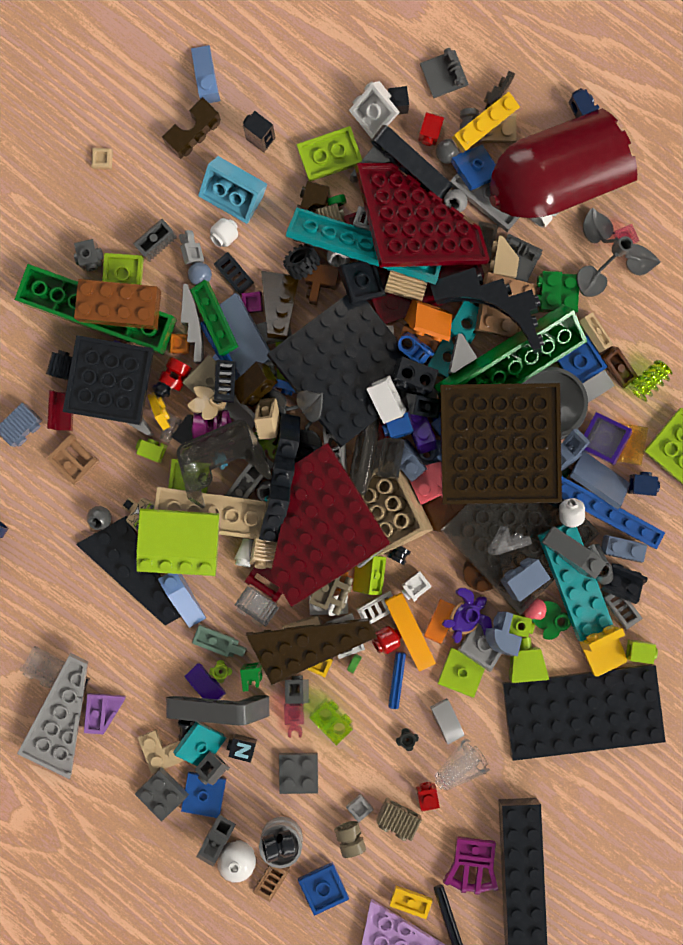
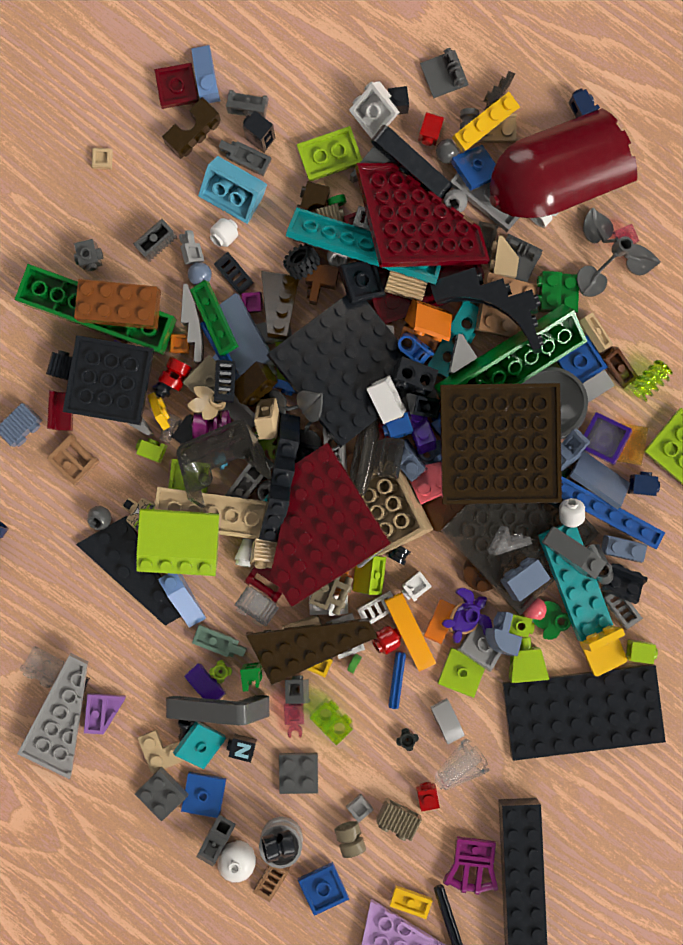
lime plate [102,253,144,285] -> none
dark grey brick [195,752,230,785] -> none
none -> dark red plate [154,63,199,109]
none -> dark grey hinge [218,140,272,177]
none -> dark grey hinge [226,90,269,118]

